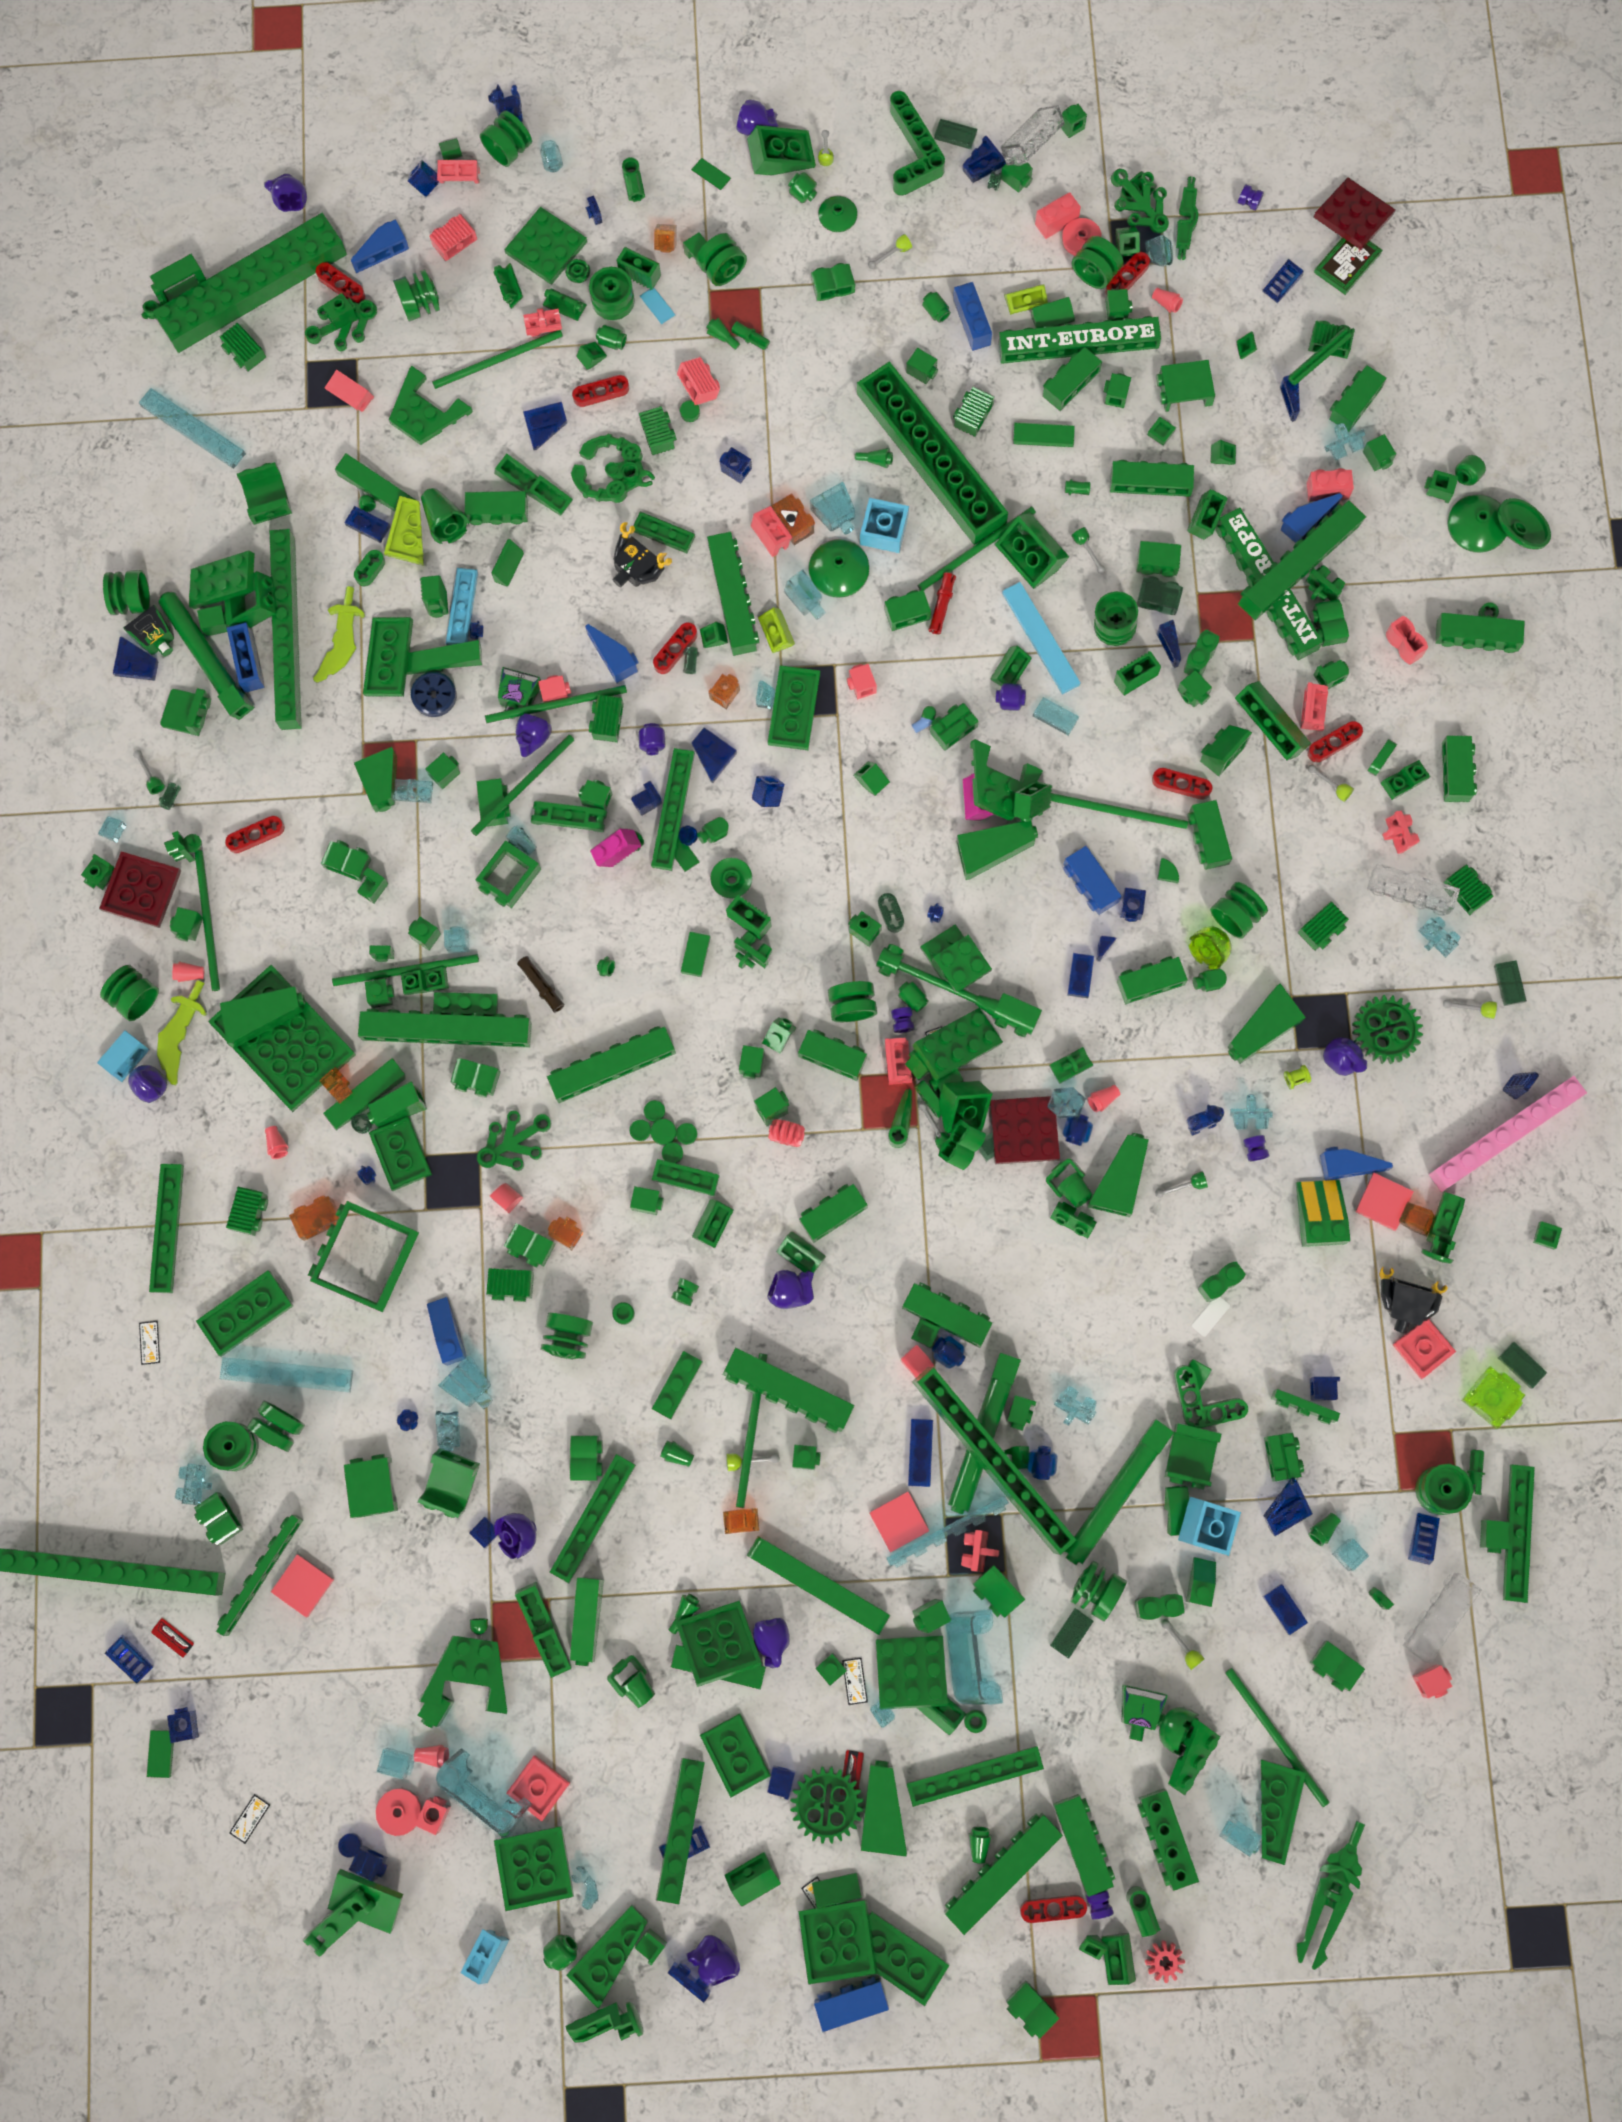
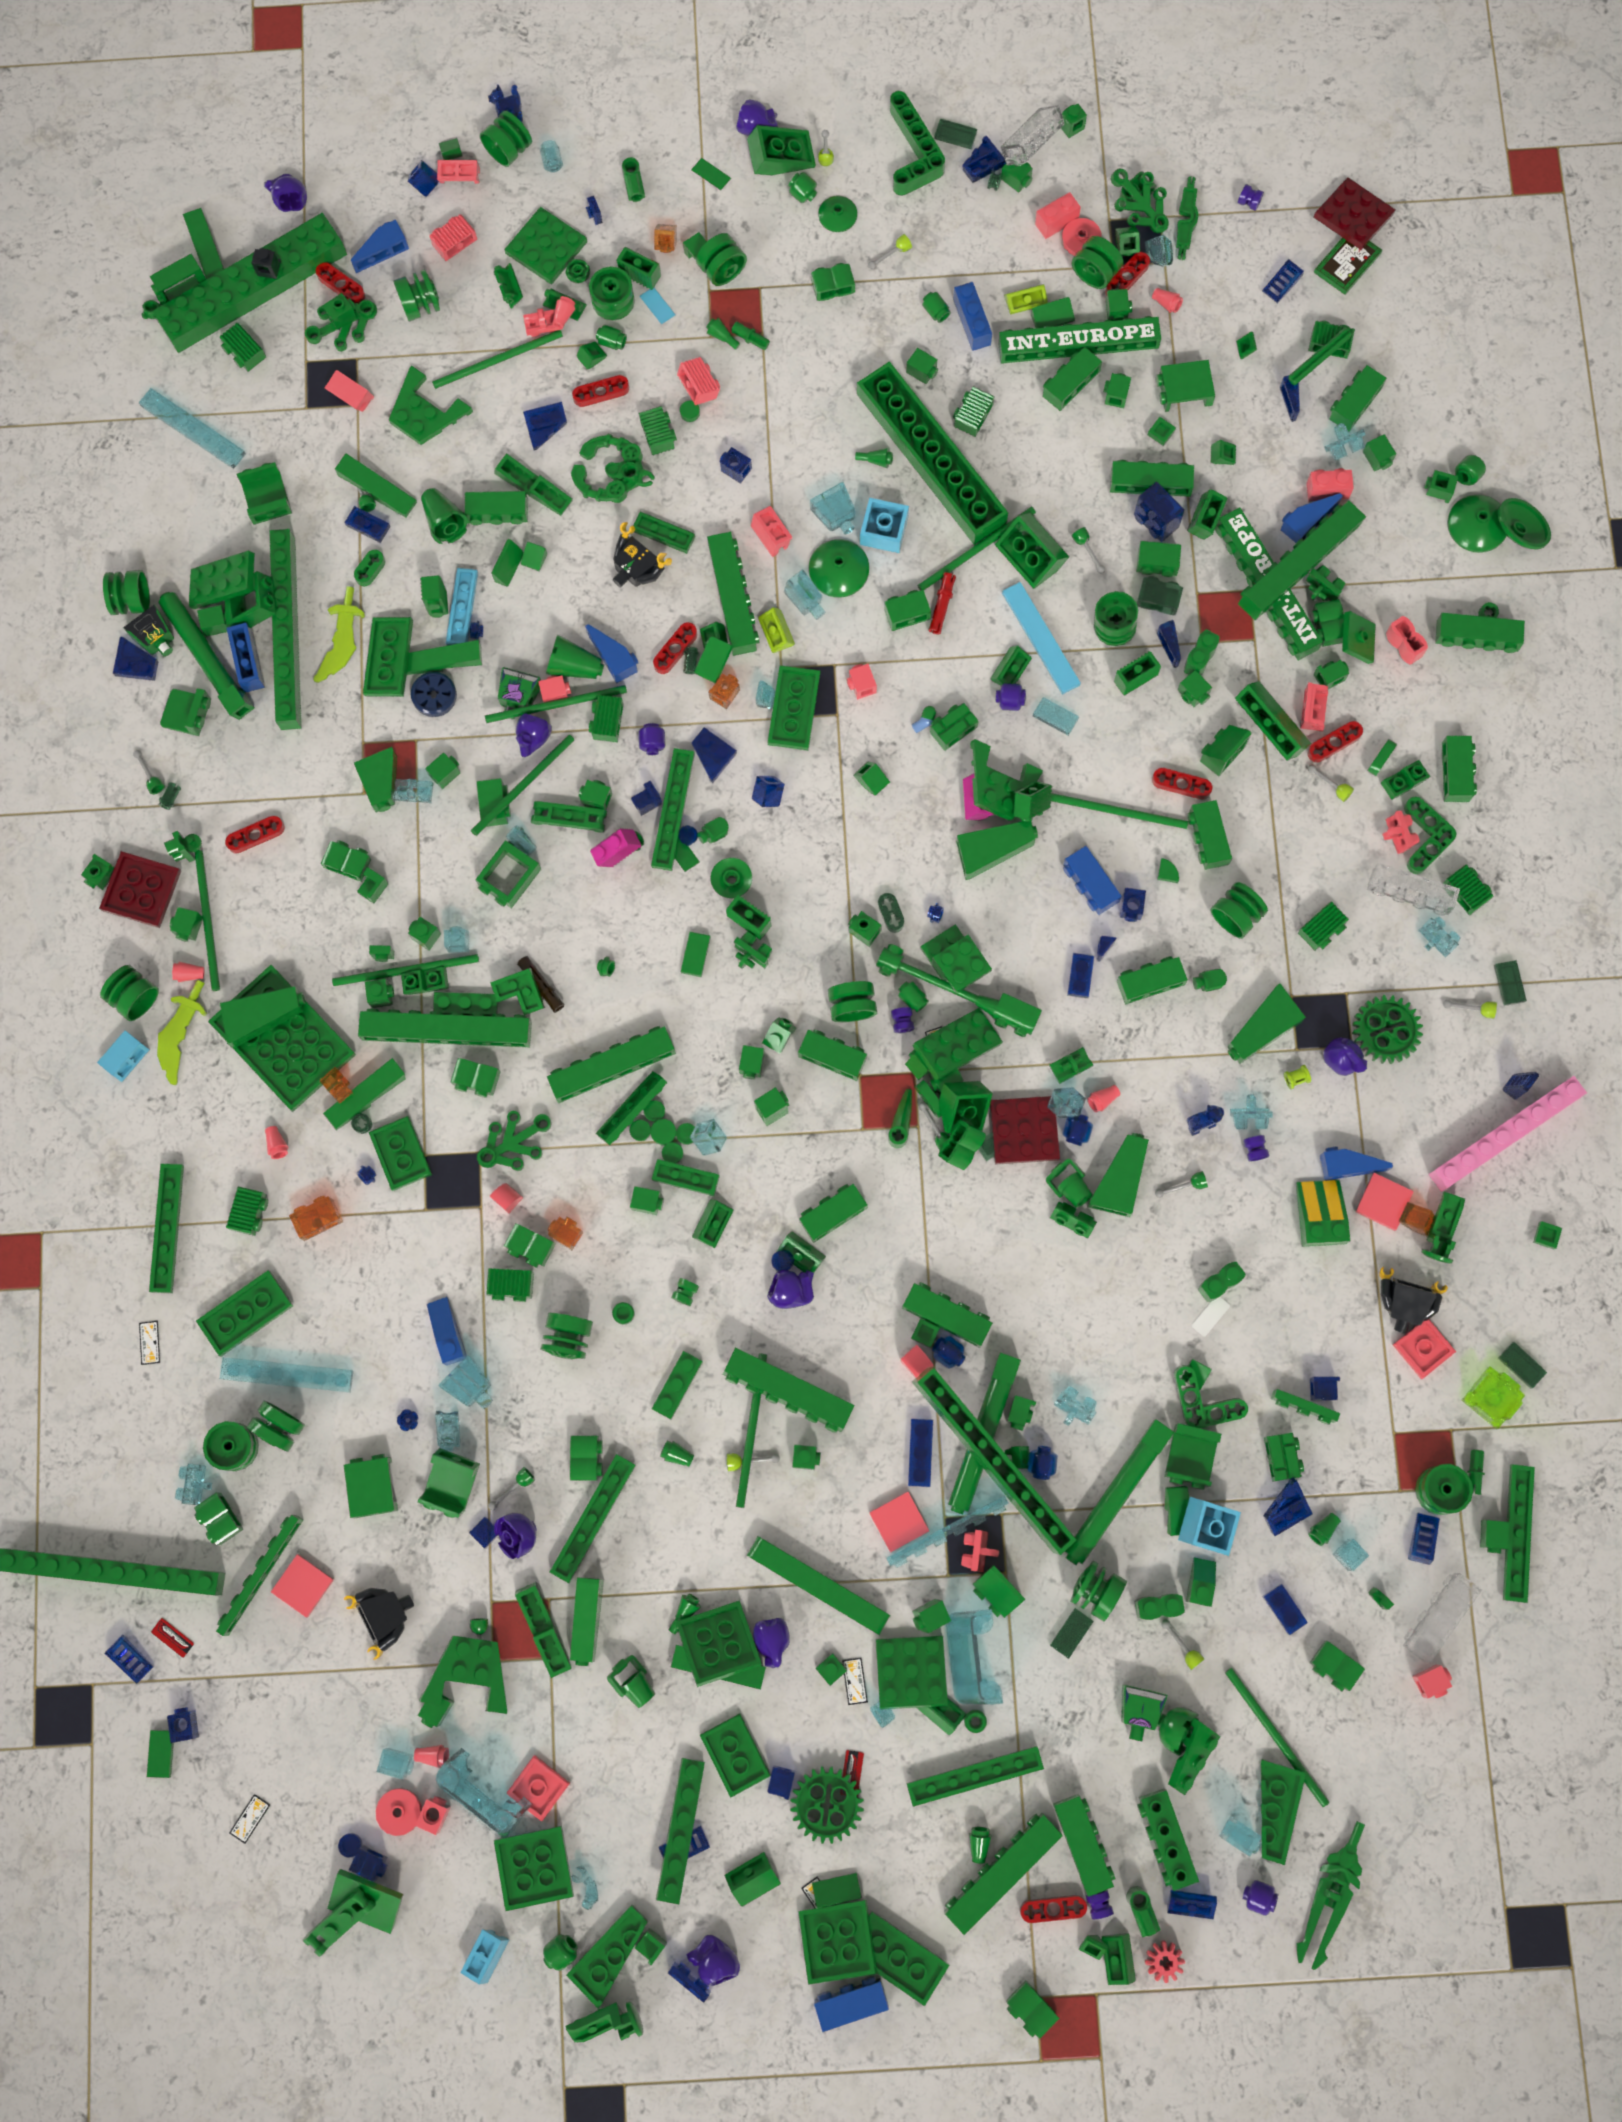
clear light blue slope [98,816,126,843] -> none
dark purple piece [128,1065,167,1103] -> none
green window [308,1201,419,1312] -> none
green slope [367,1082,427,1128] -> none
lime wing [384,496,424,566] -> none
clear orange brick [723,1508,760,1534] -> none
coral gear [768,1119,805,1147] -> none
clear orange brick [771,493,815,546] -> none
green slope [861,1760,907,1857] -> none
coral hinge [885,1038,912,1085] -> none
green tile [1013,423,1075,447] -> none
green pin [1065,479,1091,495] -> none
clear neon green cylinder [1189,926,1232,969] -> none
none -> green slope [183,208,224,280]
none -> black brick [251,248,281,279]
none -> black torso [344,1588,414,1660]
none -> hinge [488,1467,535,1510]
none -> green plate [490,968,545,1015]
none -> green slope [521,542,547,572]
none -> green cone [546,635,604,679]
none -> coral cone [552,296,575,329]
none -> green plate [595,1071,667,1146]
none -> clear light blue panel [690,1119,727,1156]
none -> green slope [694,636,733,684]
none -> clear blue tile [771,1250,794,1271]
none -> clear blue brick [1134,482,1185,542]
none -> clear blue plate [1167,1890,1217,1919]
none -> dark purple head [1243,1880,1279,1916]
none -> green plate [1342,611,1376,664]
none -> green beam [1404,797,1457,874]

